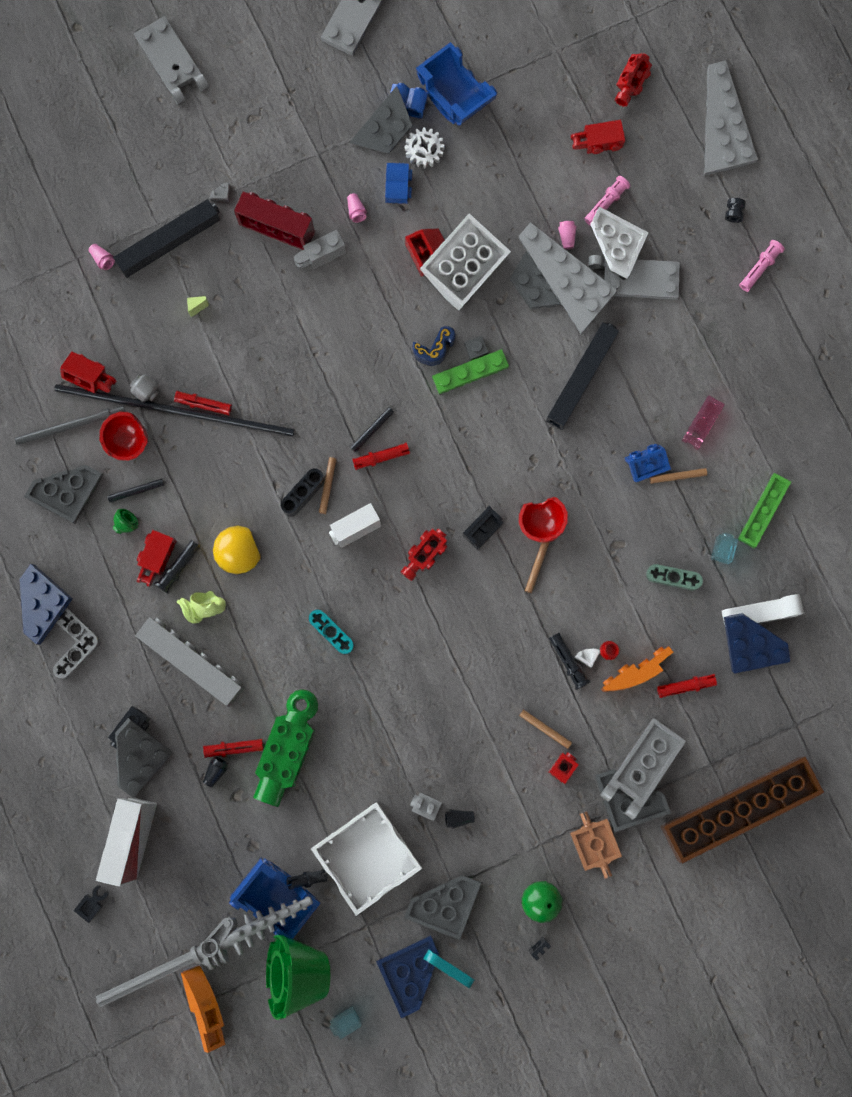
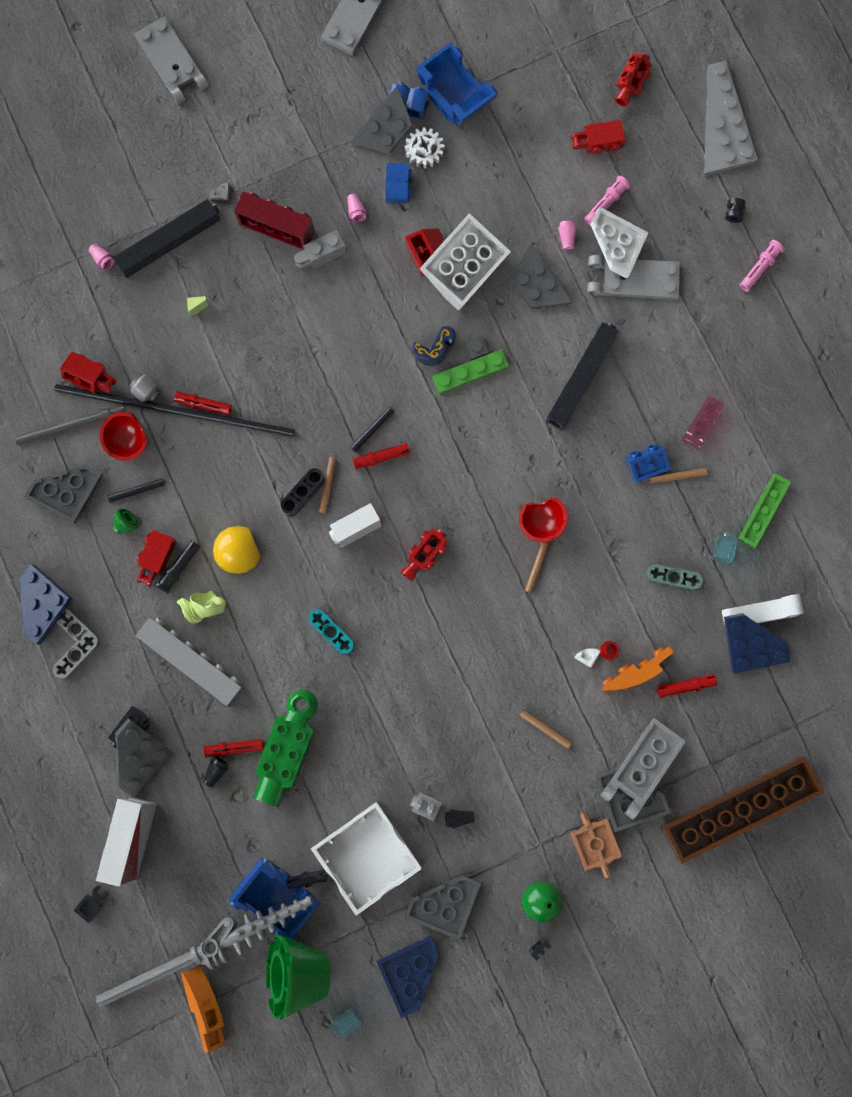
teal beam [423,950,475,989] -> none
black hinge [462,506,504,550] -> none
light grey wing [518,222,617,335] -> none
red brick [548,752,579,784] -> none
black pin [549,633,591,690] -> none

